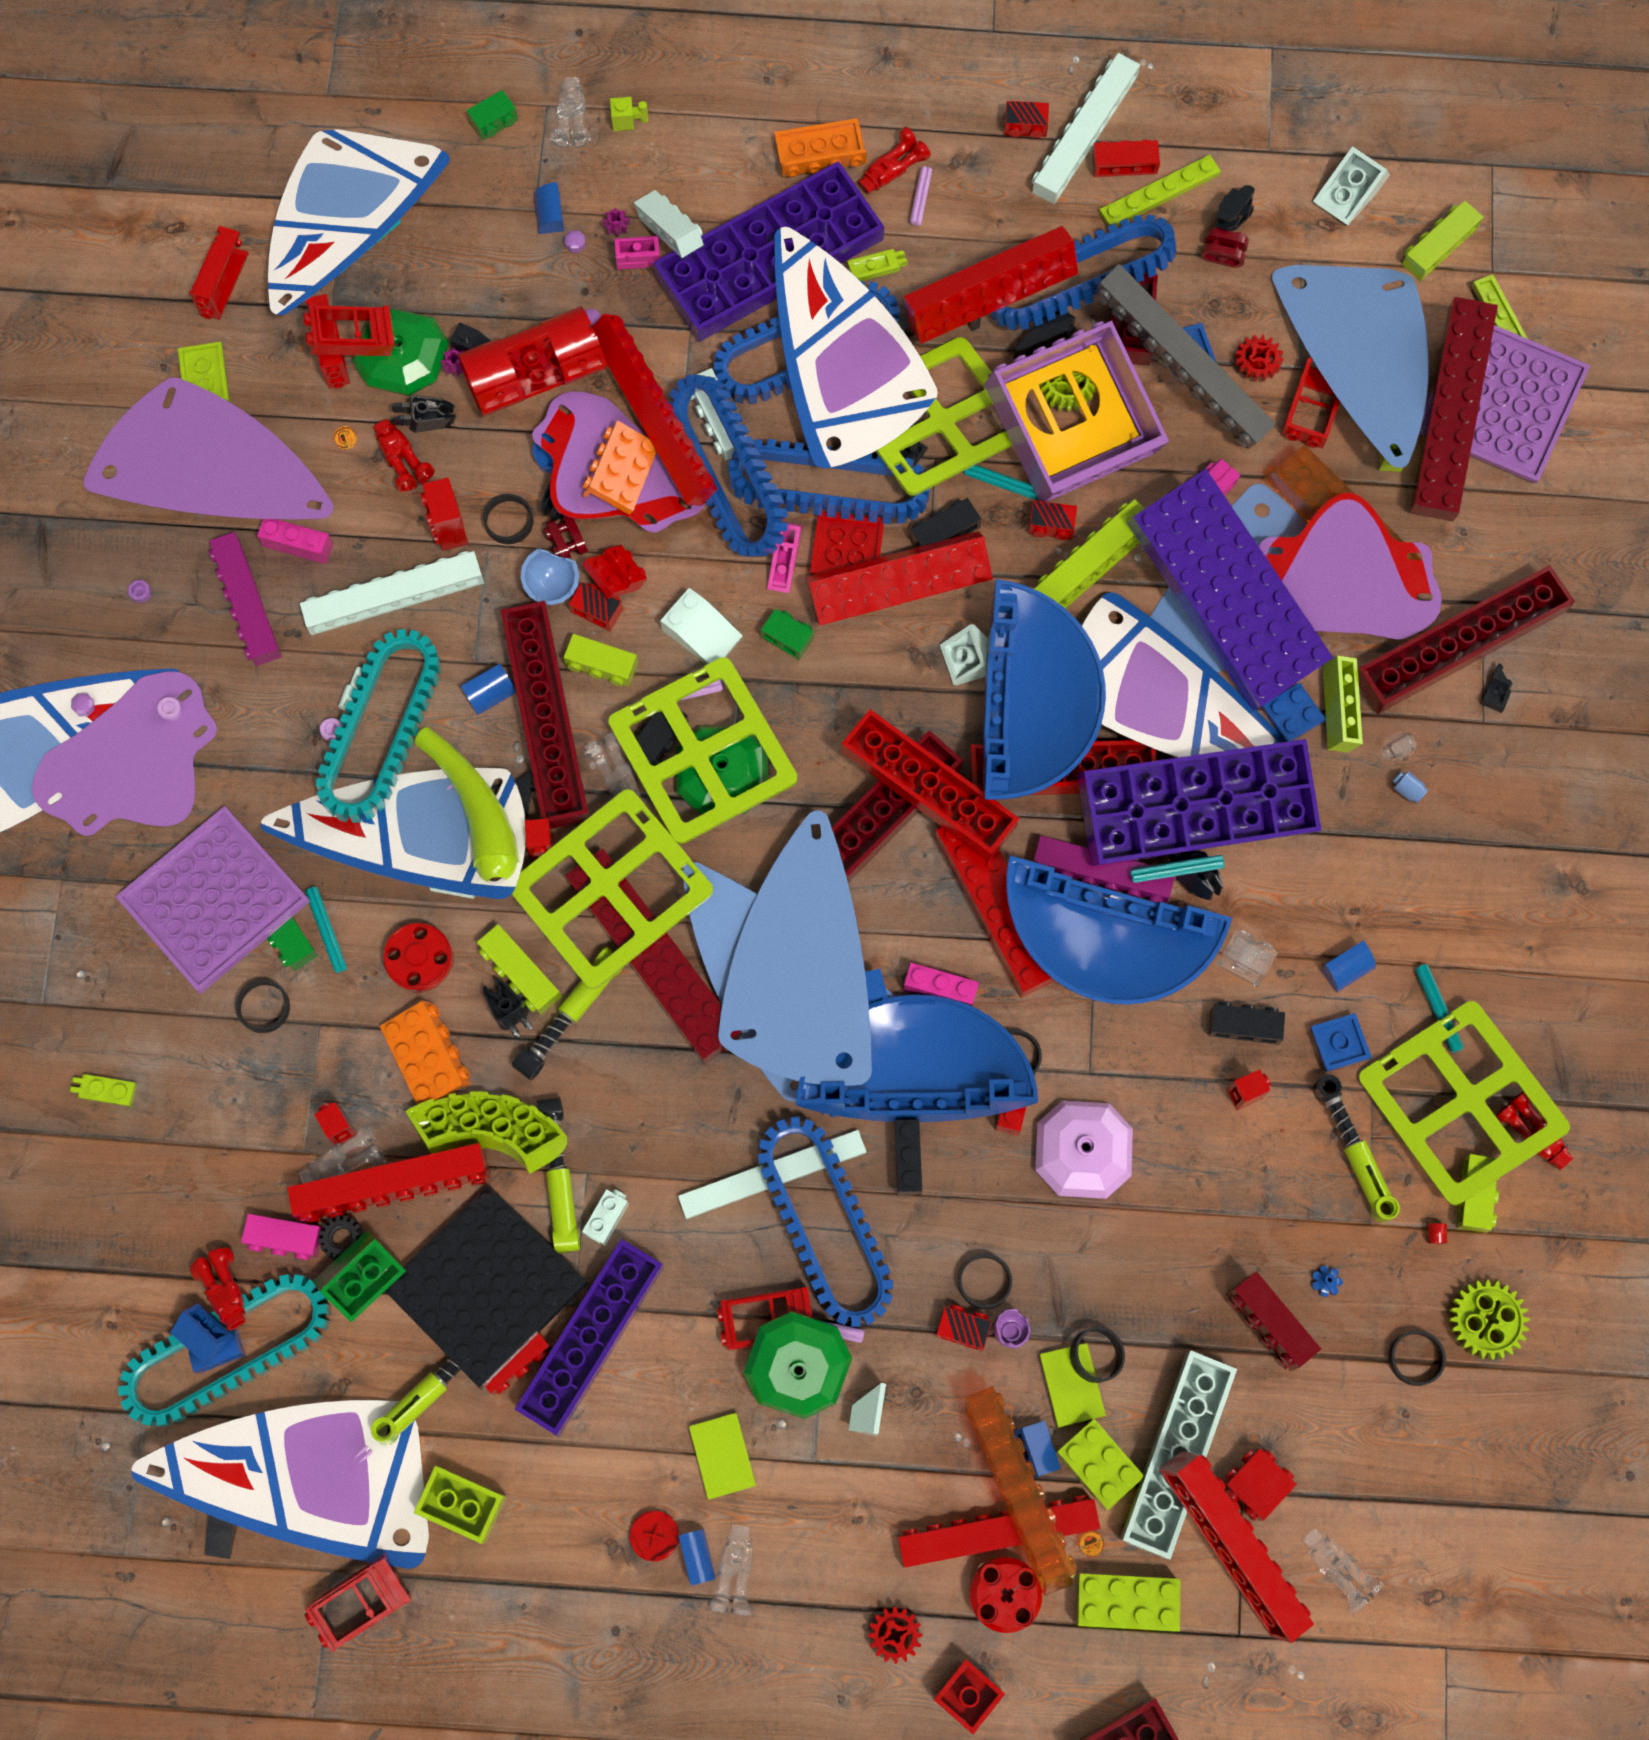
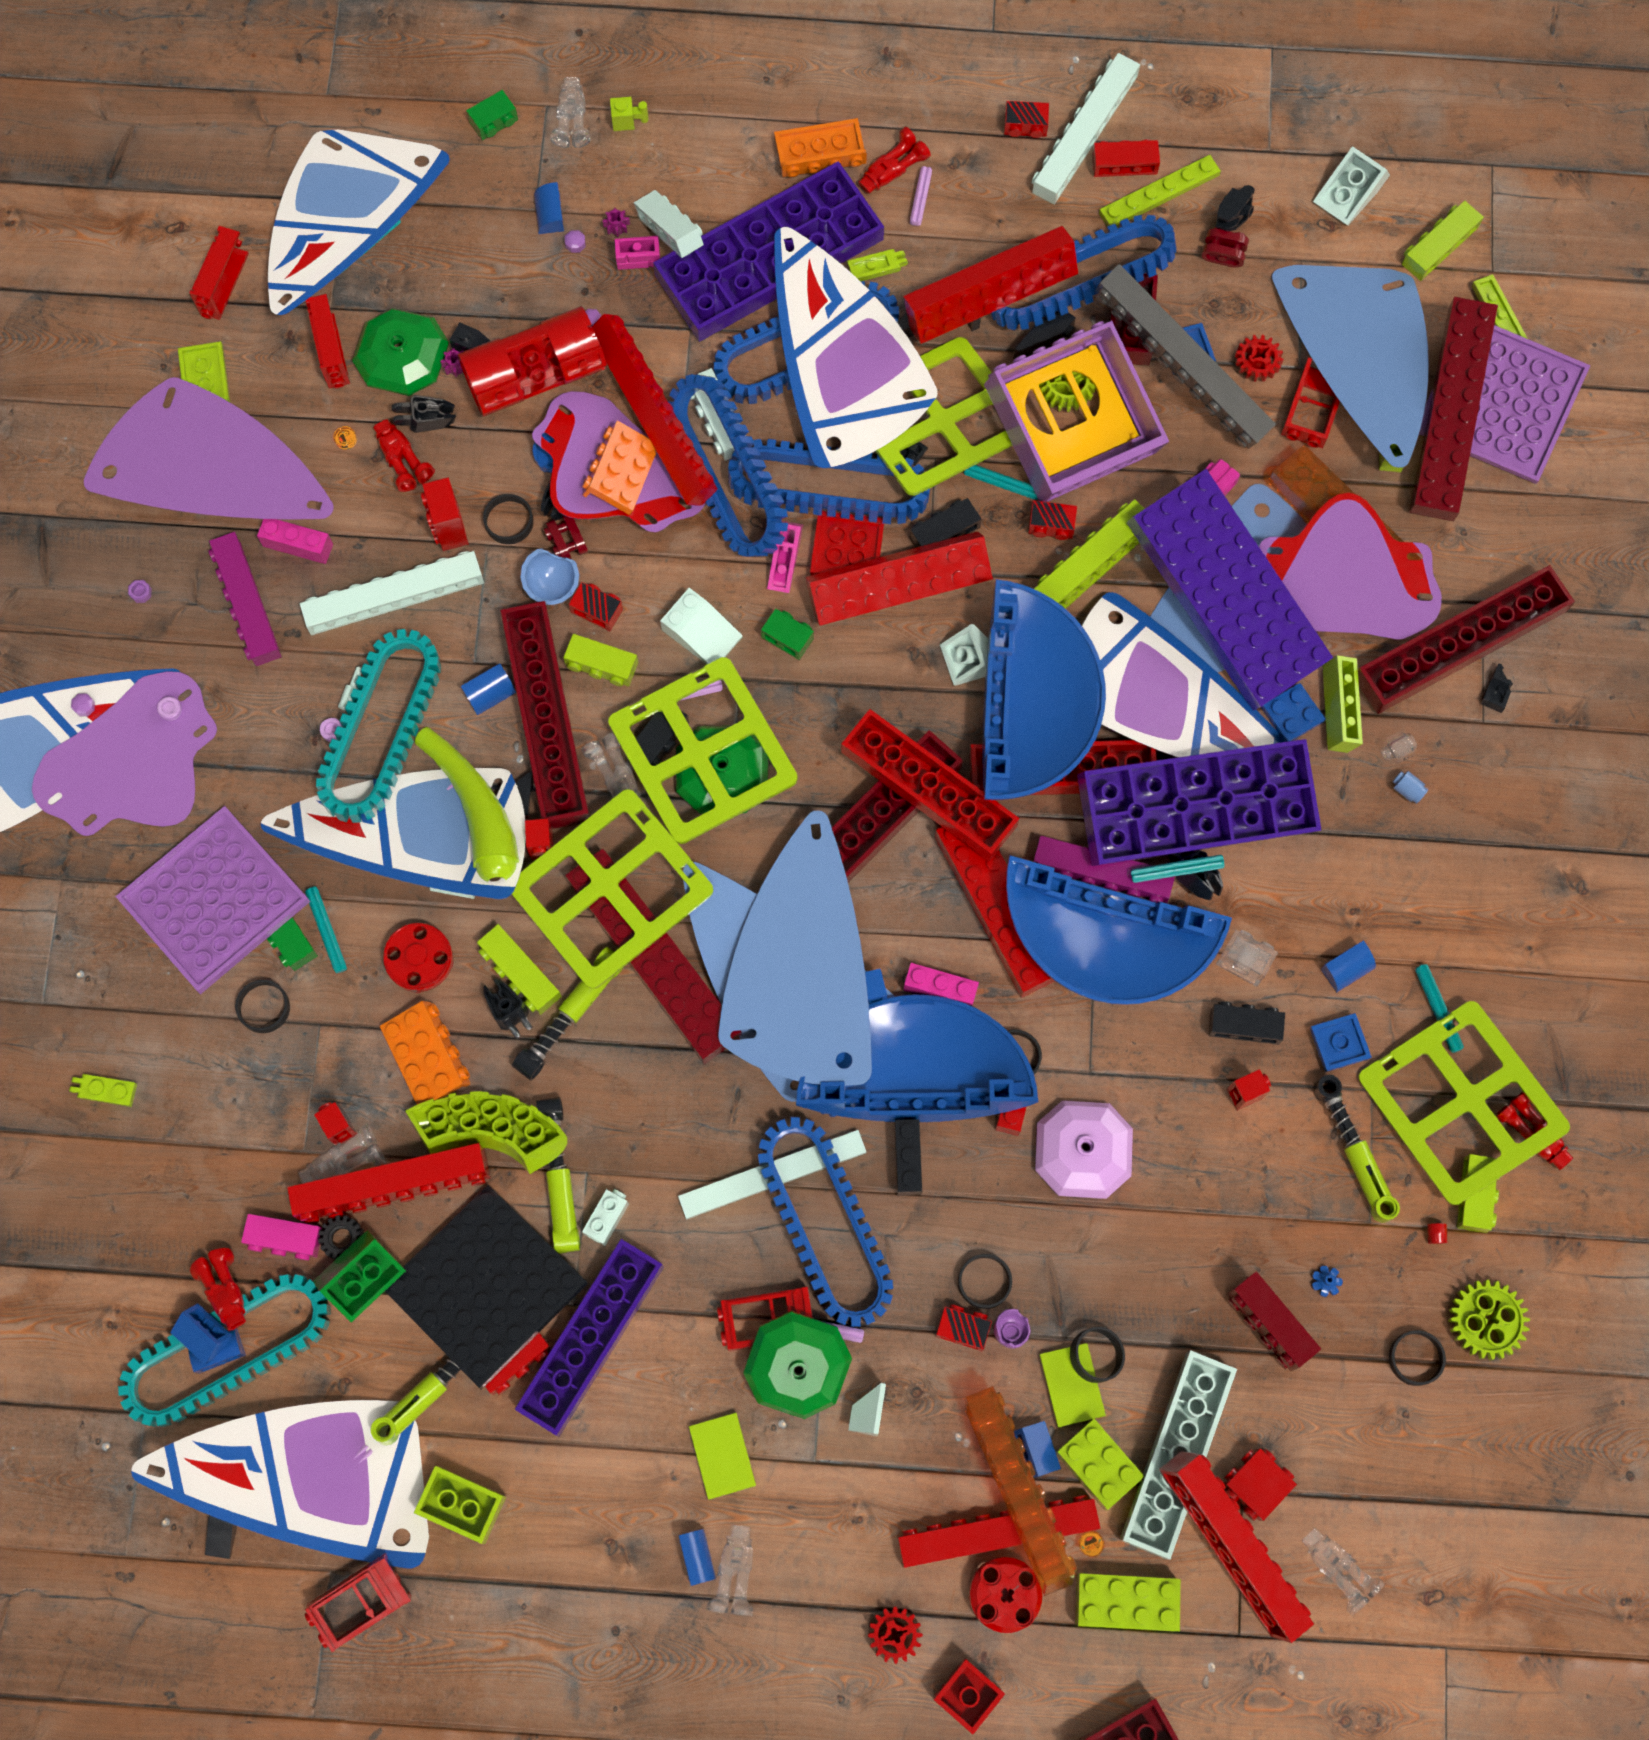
red door [303,303,394,356] -> none
red plate [582,545,647,599] -> none
red tile [629,1511,679,1562] -> none

